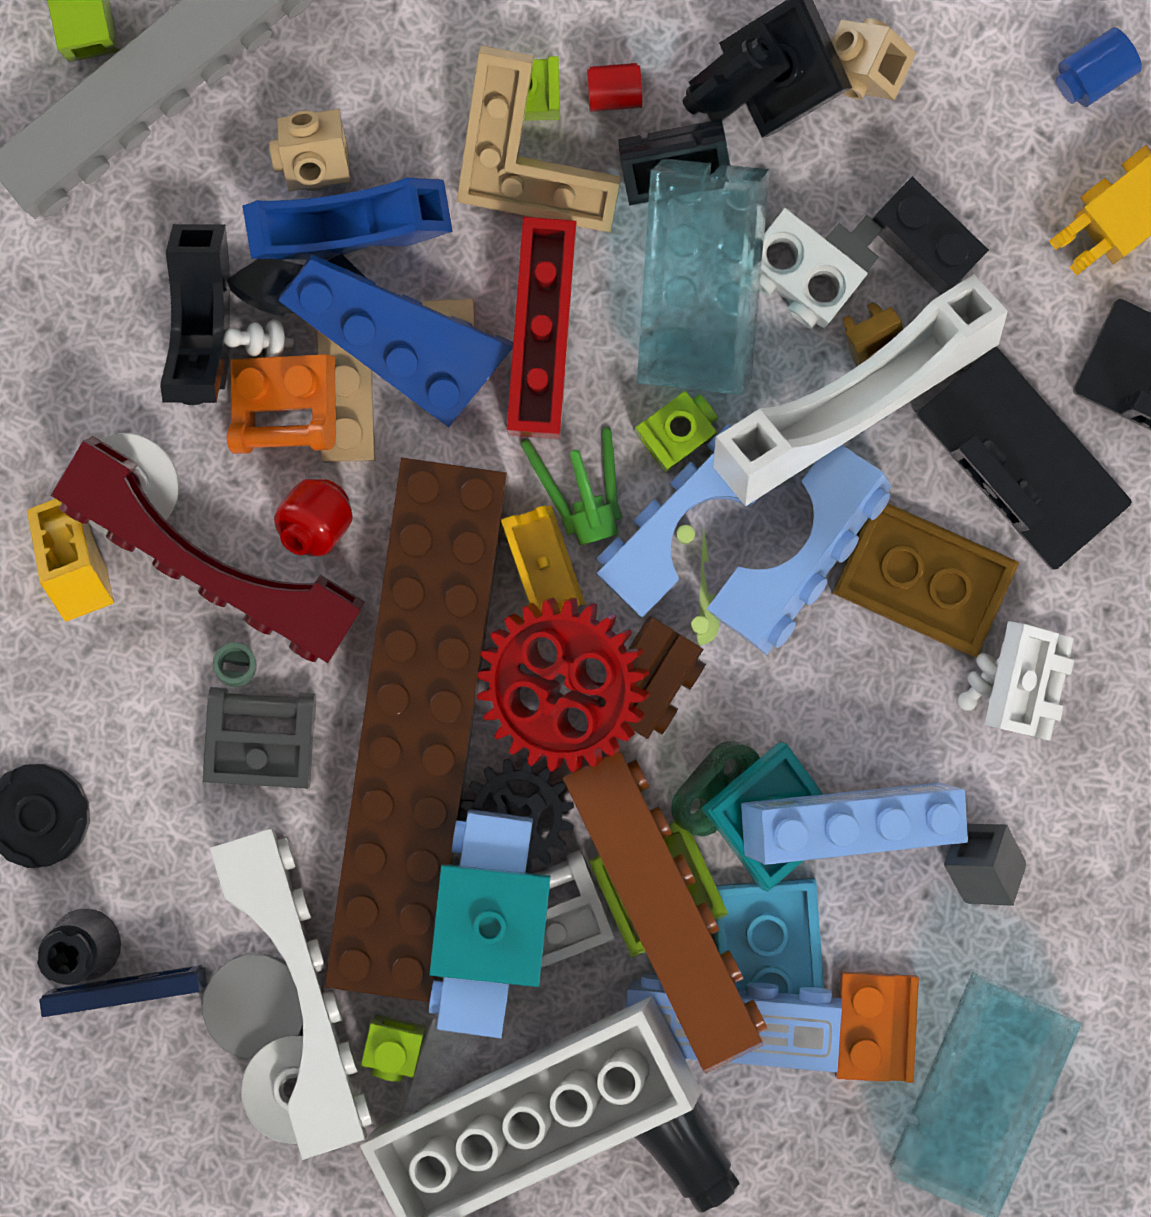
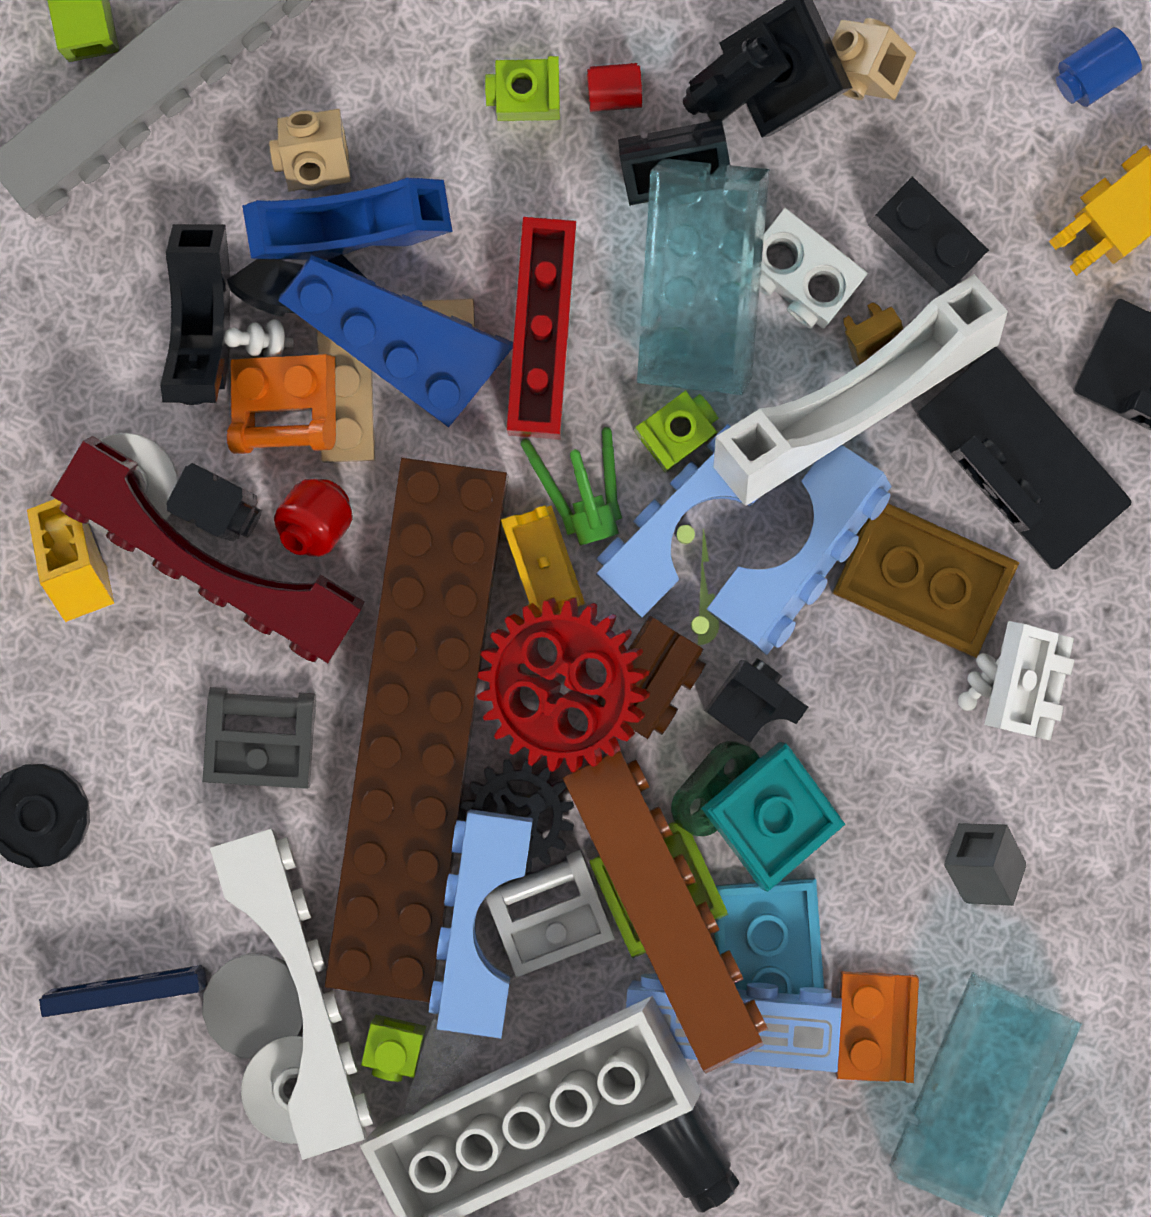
black plant [37,909,121,985] -> none
sand green hinge [213,642,257,687] -> none
teal plate [429,864,551,987] -> none
tan plate [457,45,622,233] -> none
light blue brick [741,782,968,865] -> none
dark grey tile [825,215,883,272] -> none
none -> black brick [166,463,262,542]
none -> black brick [704,658,809,743]

